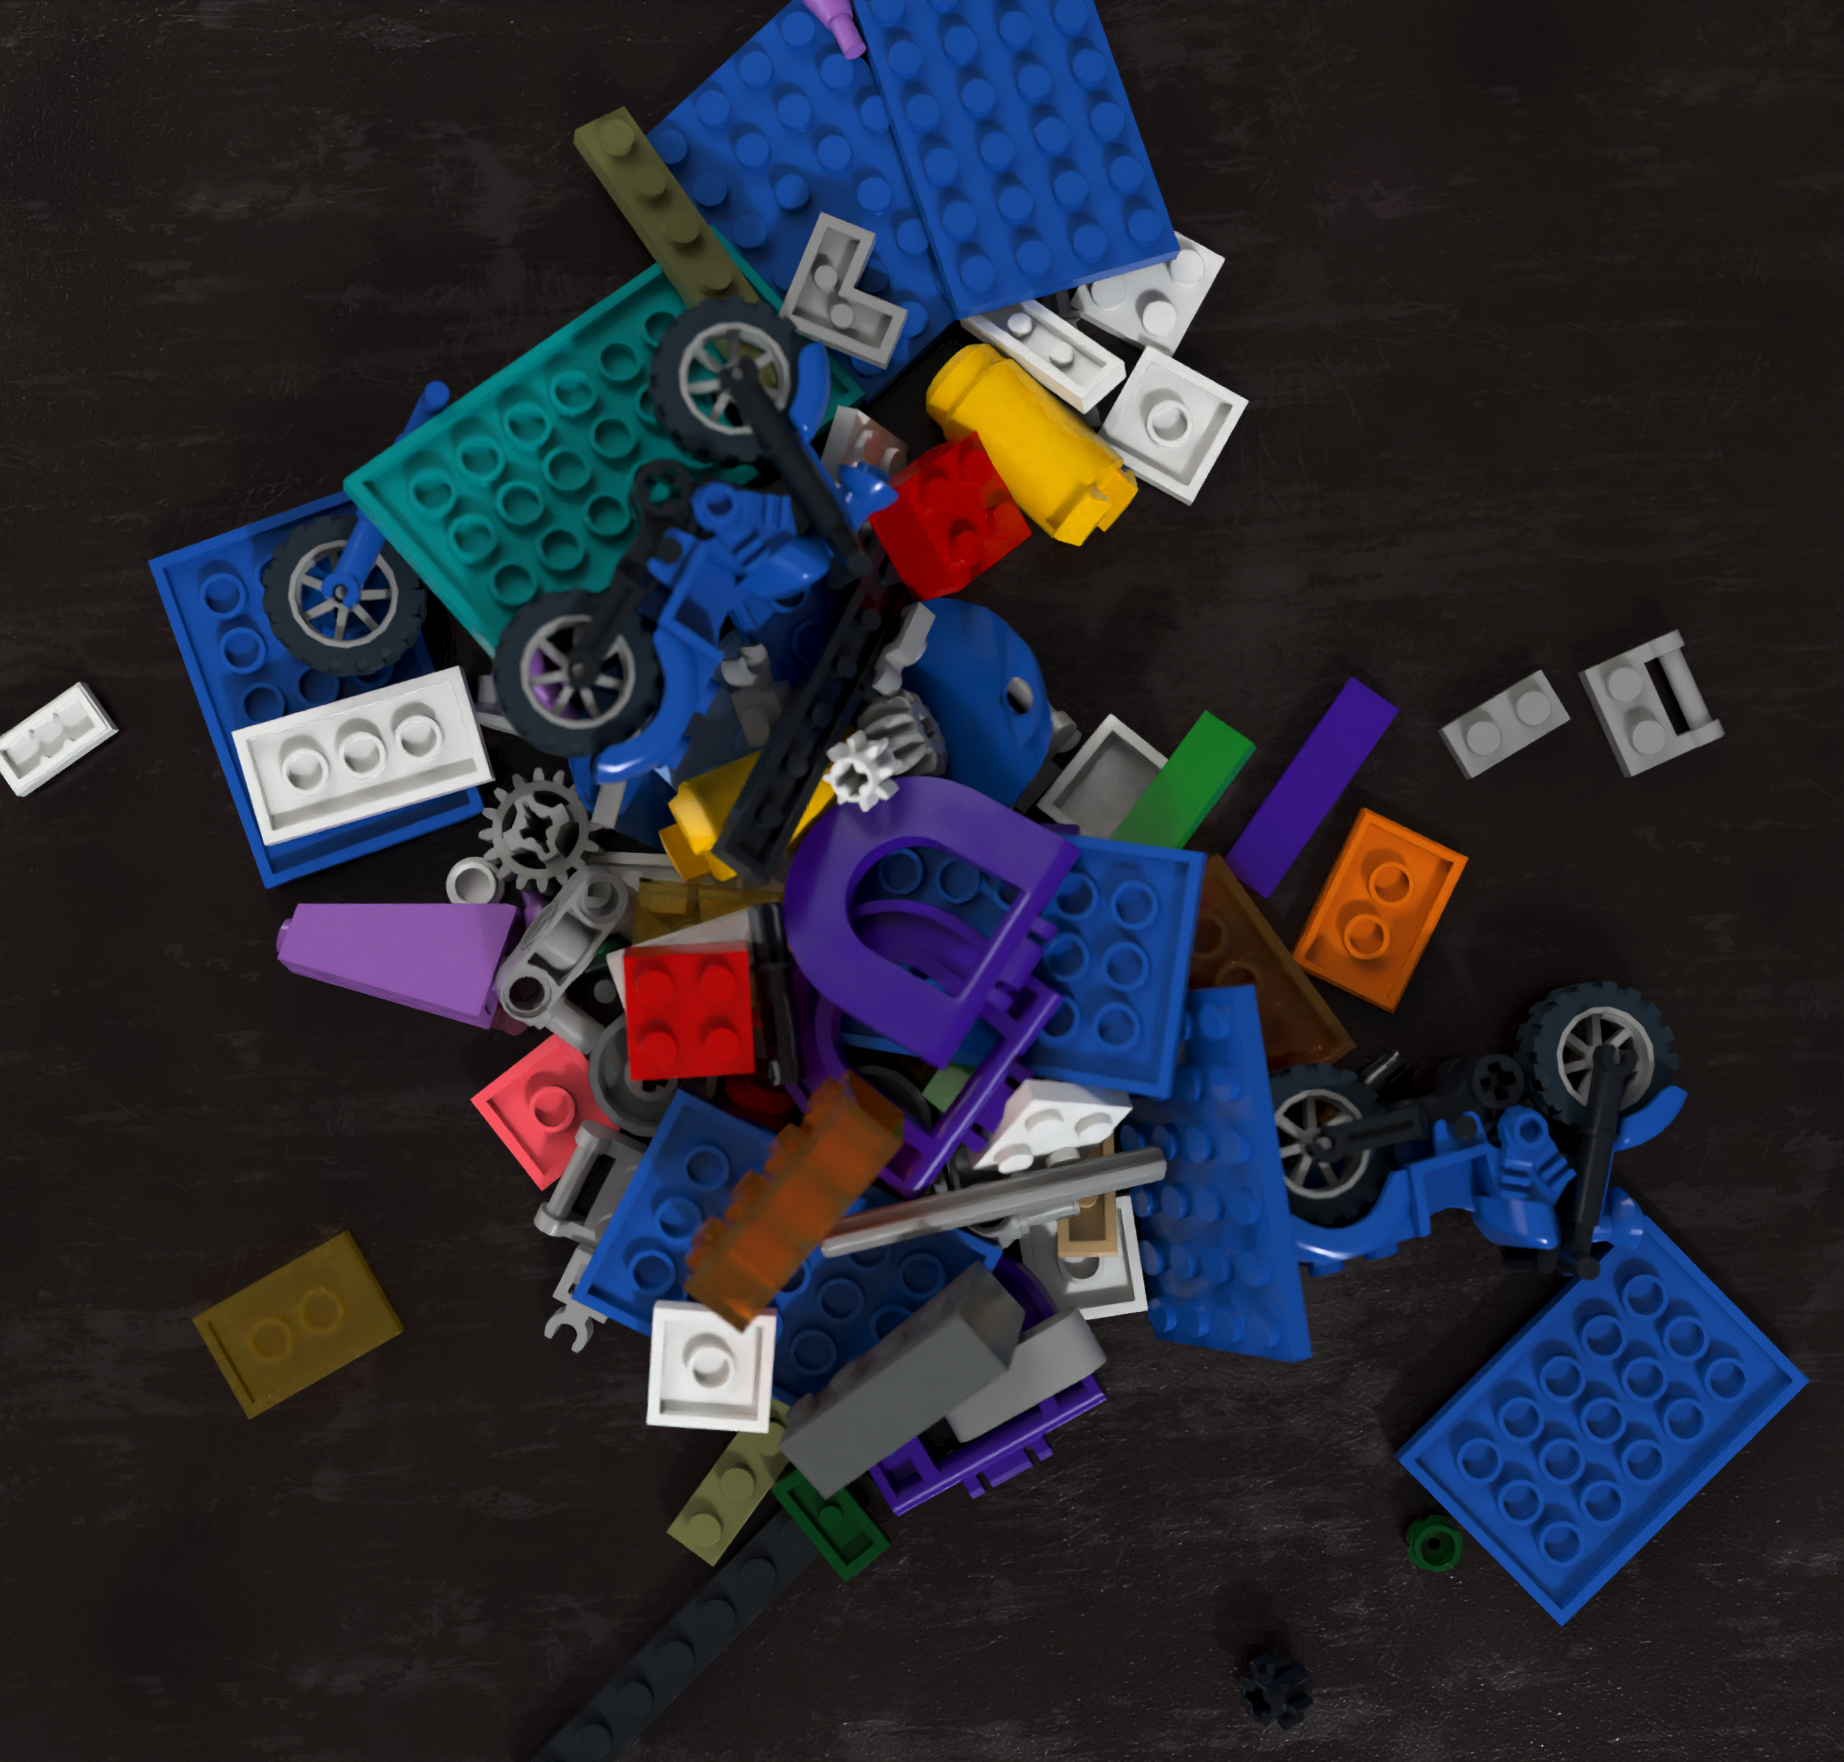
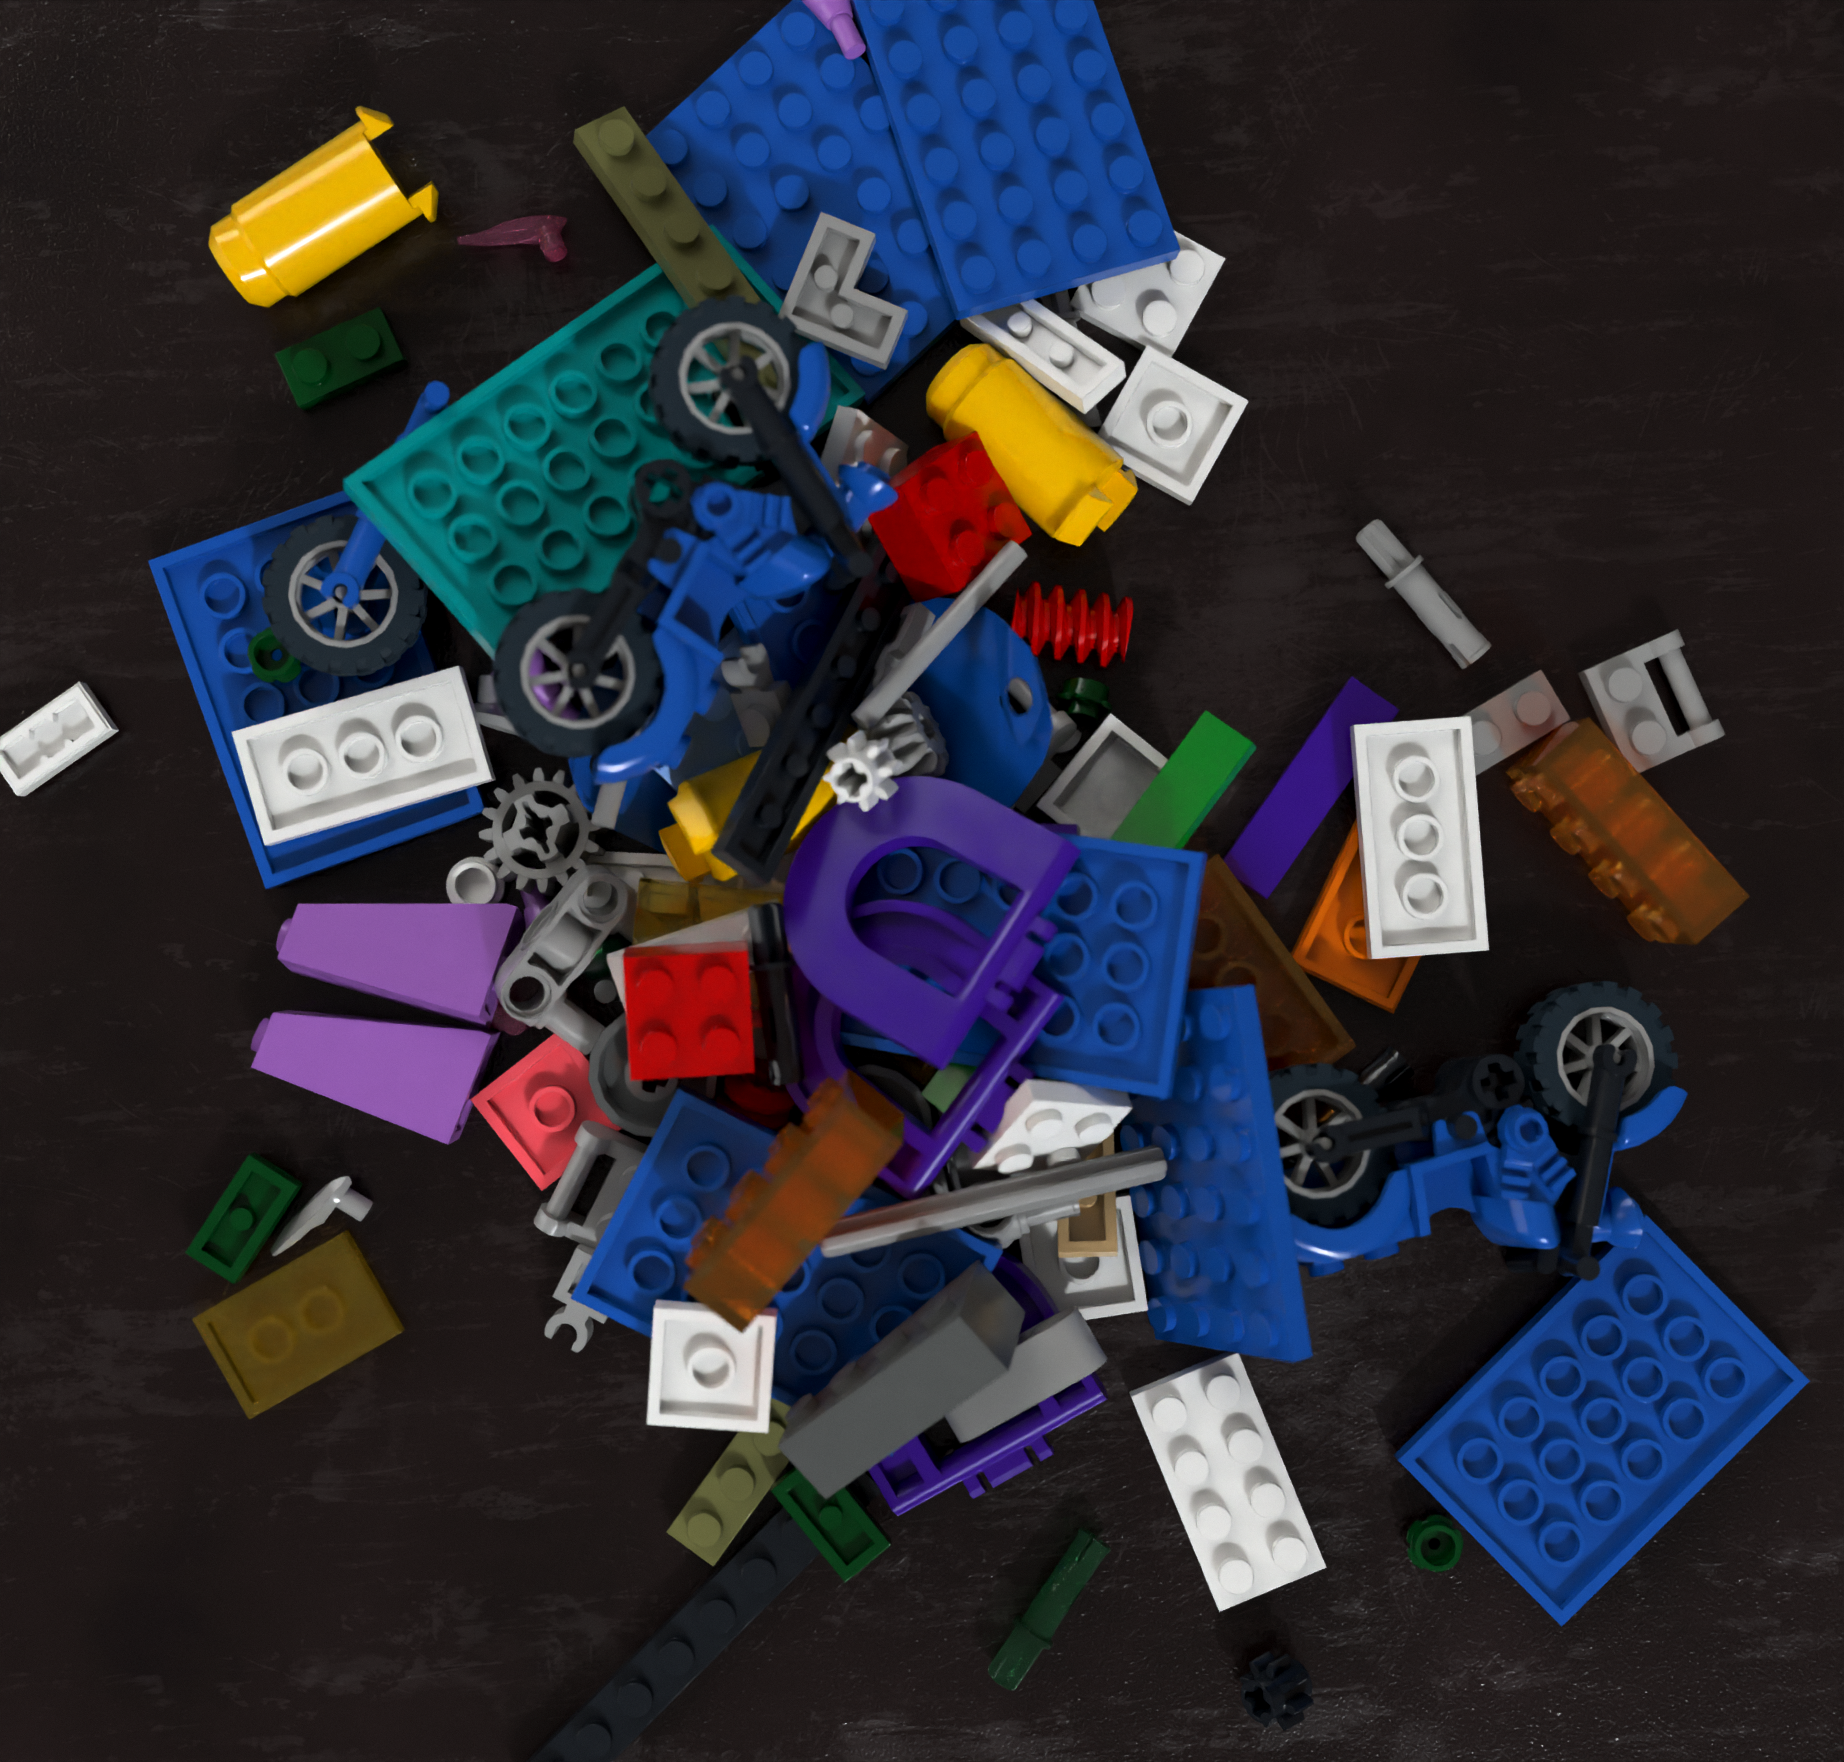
none -> dark green plate [185,1152,303,1284]
none -> yellow piece [208,106,439,308]
none -> dark green plate [247,627,302,683]
none -> medium lavender slope [251,1010,501,1145]
none -> light grey bar [270,1176,373,1256]
none -> dark green plate [275,306,408,411]
none -> clear pink bar [457,215,567,262]
none -> light grey bar [851,540,1027,731]
none -> clear green axle [988,1527,1112,1691]
none -> red piece [1010,581,1133,668]
none -> dark green plate [1055,678,1112,725]
none -> white plate [1129,1351,1327,1612]
none -> white plate [1350,716,1489,959]
none -> light grey axle [1356,519,1492,669]
none -> clear orange brick [1506,717,1750,945]

